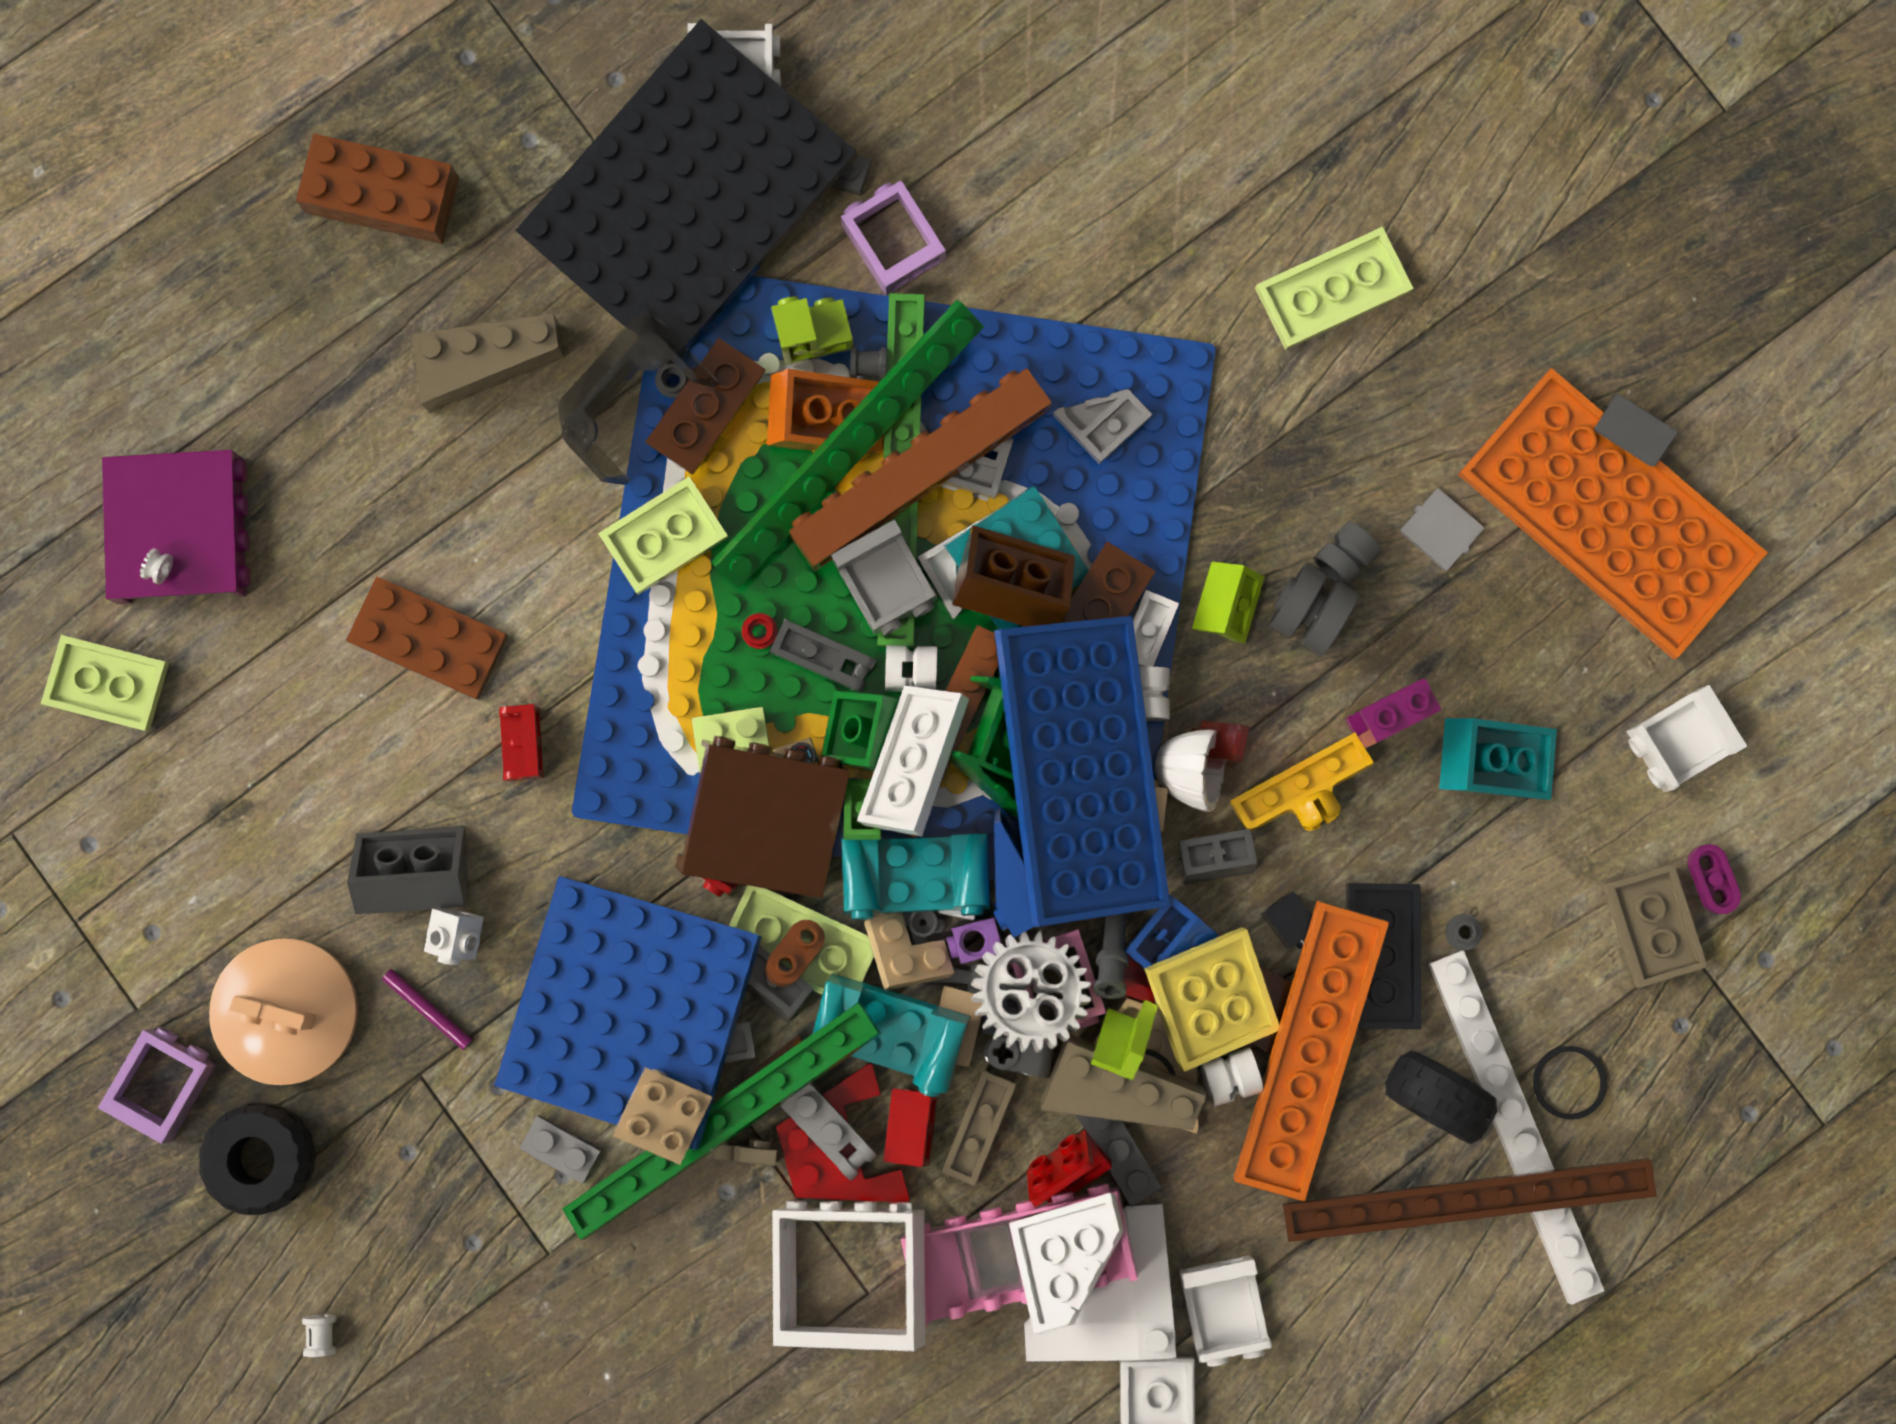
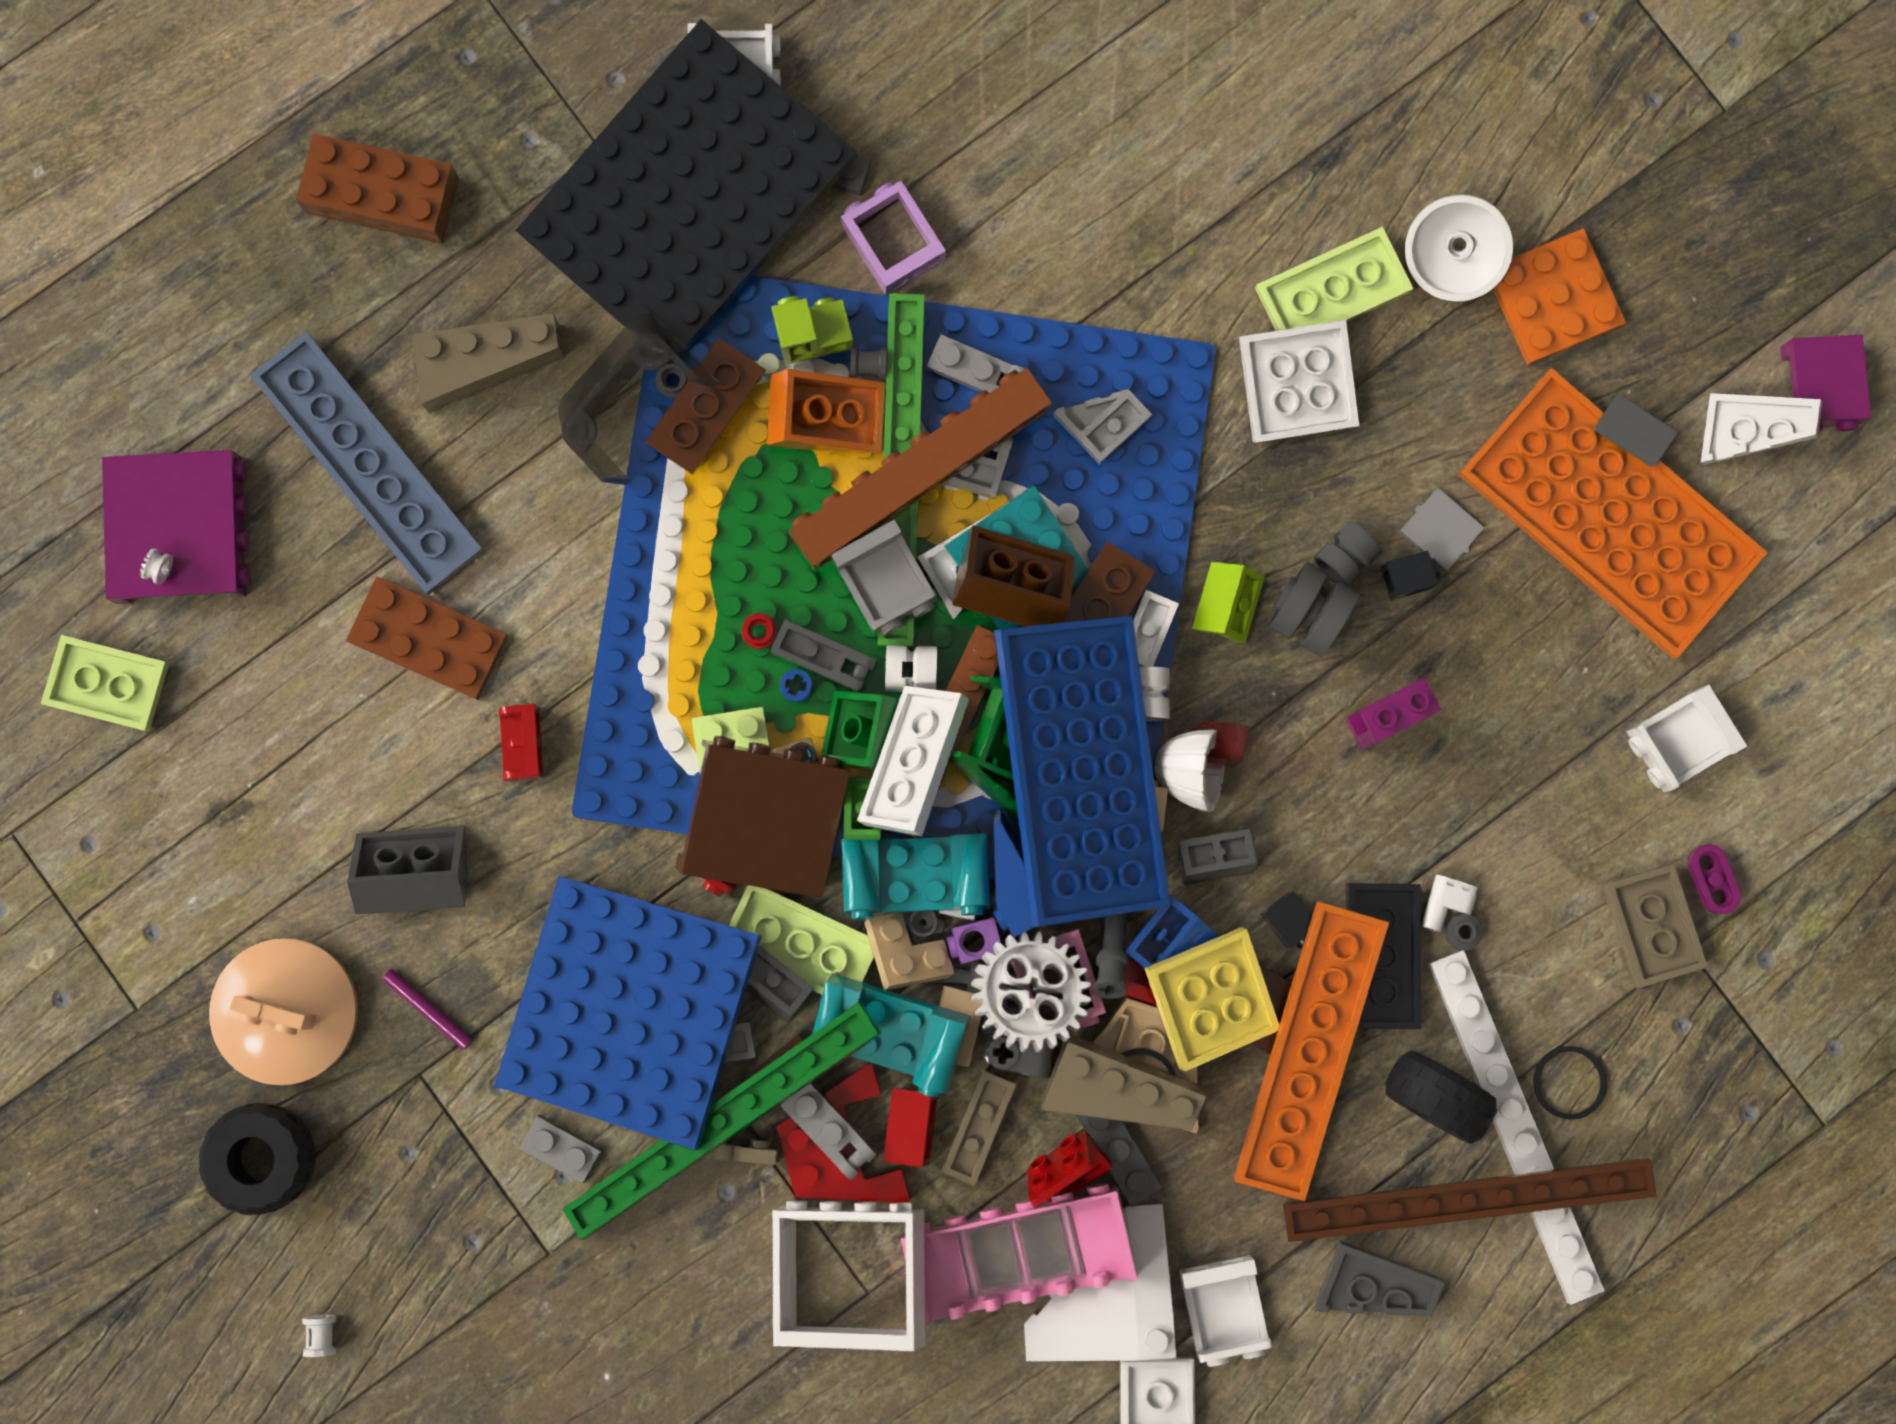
lavender window [98,1027,217,1144] -> none
white brick [424,909,484,965] -> none
yellowish green plate [598,476,729,595] -> none
tan hinge [613,1067,712,1165] -> none
green plate [711,300,984,588] -> none
dark orange plate [765,920,825,987] -> none
white plate [1009,1193,1124,1334] -> none
lime panel [1091,1000,1158,1080] -> none
white wheel [1200,1047,1263,1107] -> none
yellow plate [1230,733,1374,832] -> none
teal slope [1439,718,1557,800] -> none
none -> sand blue plate [250,332,484,595]
none -> blue bush [780,669,813,703]
none -> light grey plate [926,334,1031,393]
none -> white plate [1239,320,1359,443]
none -> dark grey wing [1314,1240,1445,1316]
none -> black brick [1380,550,1440,601]
none -> white dish [1405,194,1513,301]
none -> white piece [1421,875,1478,933]
none -> orange plate [1493,228,1626,366]
none -> white wing [1701,393,1822,465]
none -> magenta panel [1780,335,1871,432]

